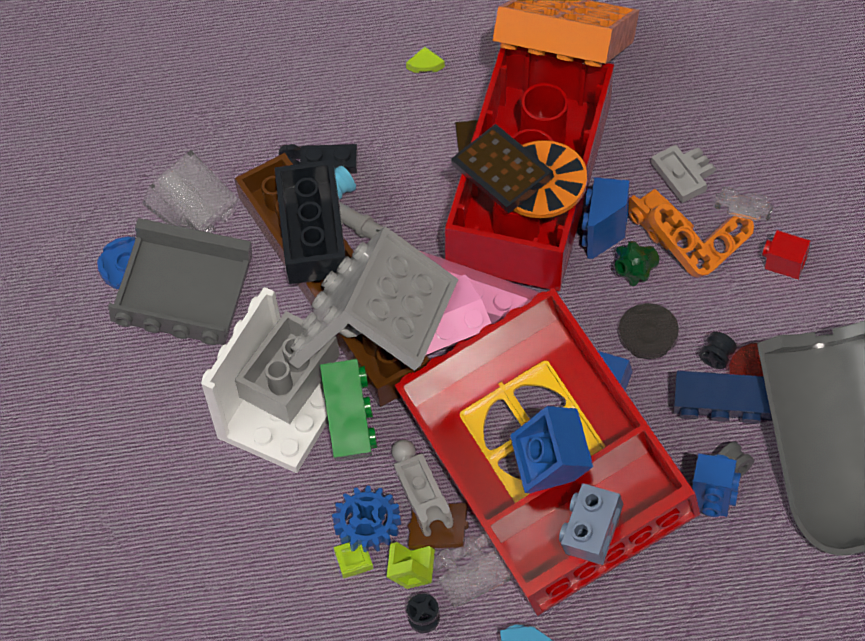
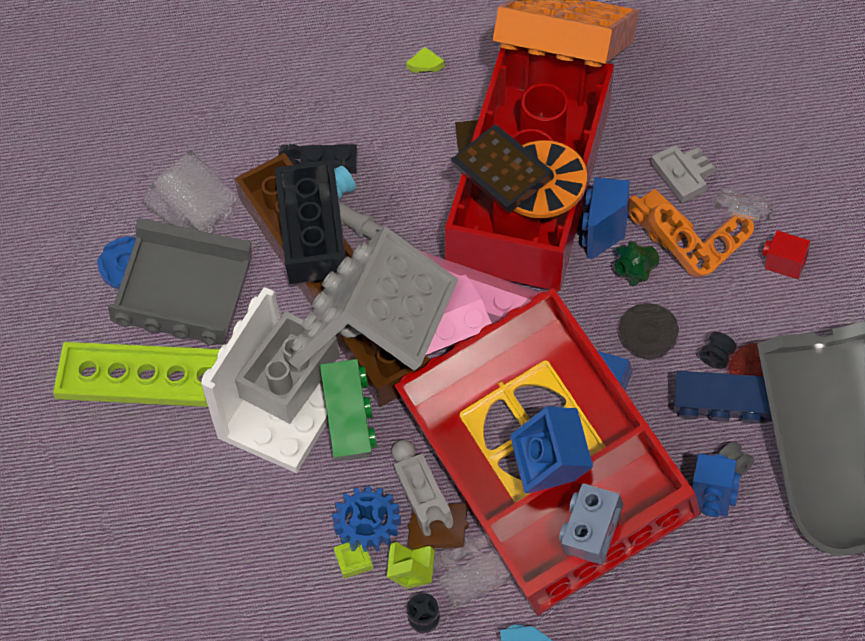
none -> lime plate [53,342,220,407]

